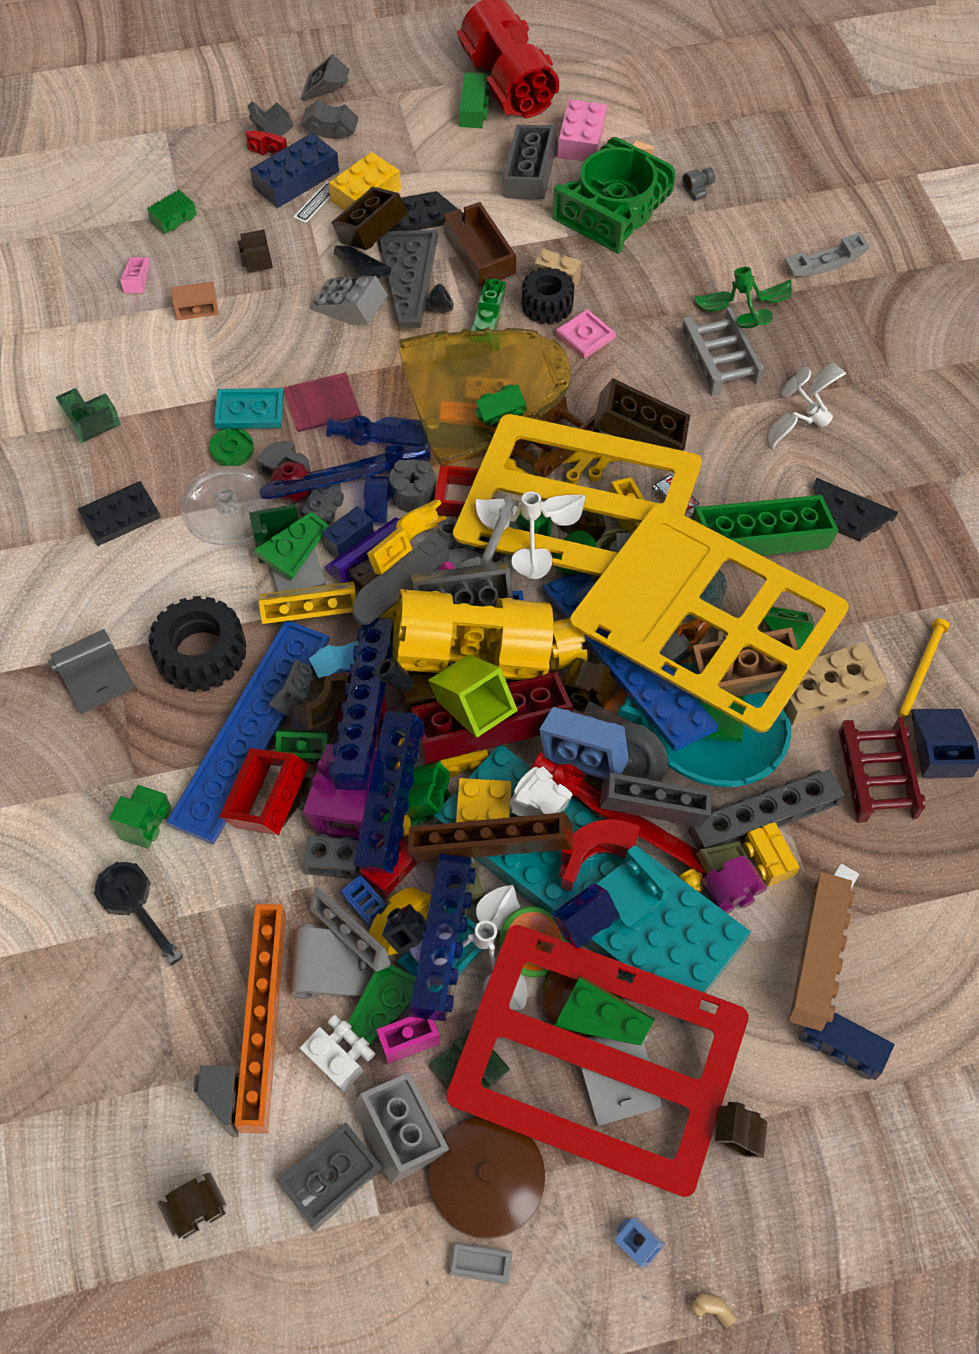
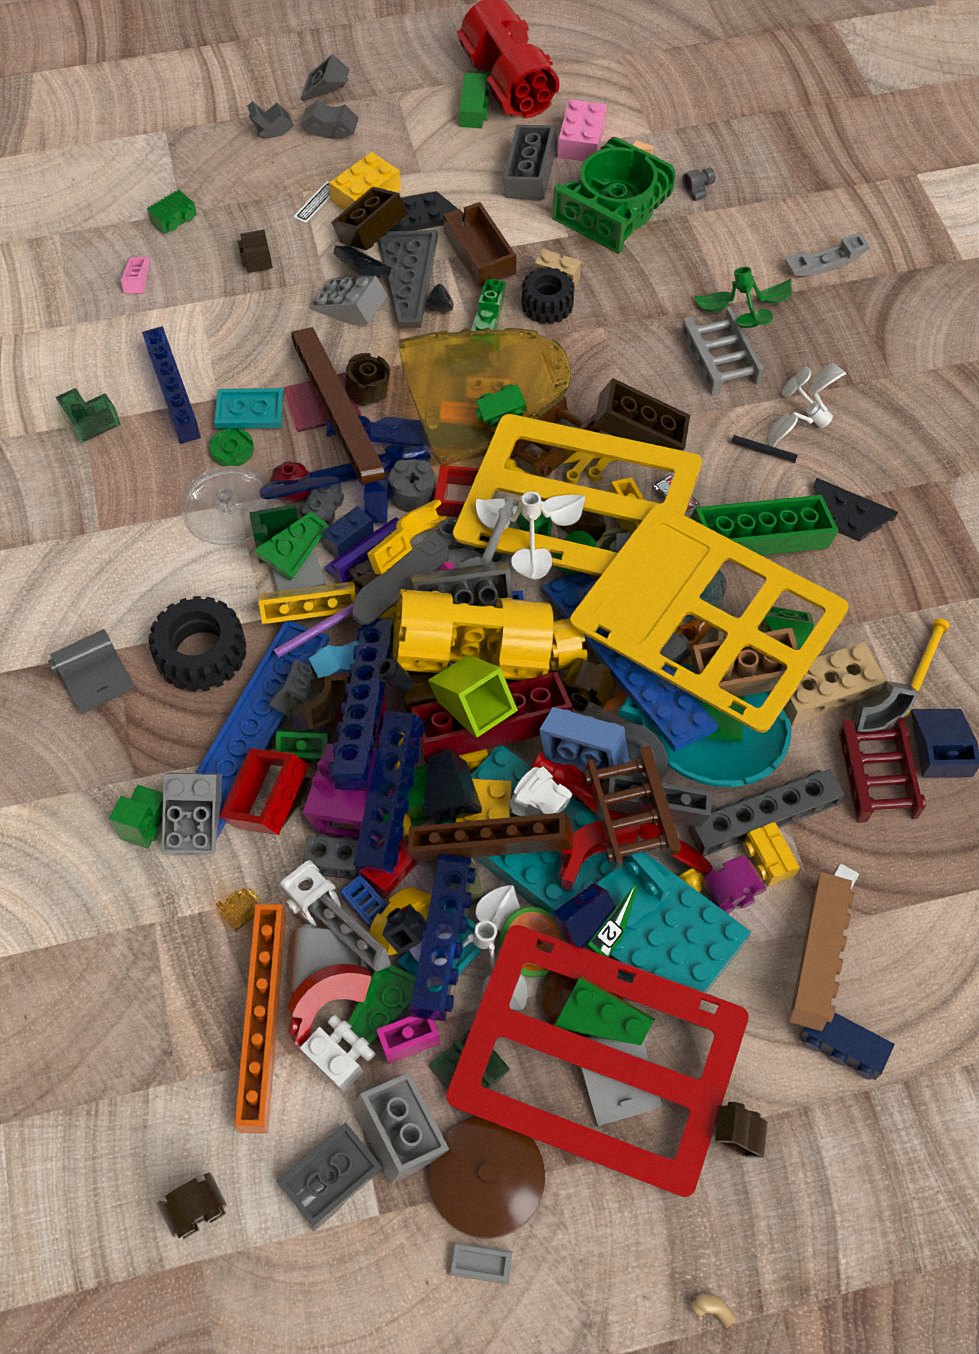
black plate [78,481,161,546] -> none
black piece [94,862,183,966] -> none
nougat brick [171,281,219,321] -> none
dark grey slope [194,1065,240,1137] -> none
red slope [245,131,287,156] -> none
dark blue brick [250,132,340,208] -> none
dark grey brick [256,441,311,479] -> none
bright pink tile [556,309,616,359] -> none
medium blue brick [614,1217,666,1267] -> none
olive tile [696,841,750,874] -> none
none -> clear blue brick [142,326,201,444]
none -> light grey slope [162,772,222,854]
none -> clear yellow brick [216,887,260,932]
none -> medium lavender bar [274,603,354,658]
none -> white piece [280,860,341,926]
none -> arch [288,964,372,1046]
none -> reddish brown beam [291,327,385,485]
none -> dark brown brick [345,353,390,406]
none -> black slope [423,750,482,822]
none -> reddish brown fence [583,745,681,870]
none -> sticker [588,884,638,957]
none -> black bar [731,435,798,463]
none -> dark grey brick [851,681,919,732]

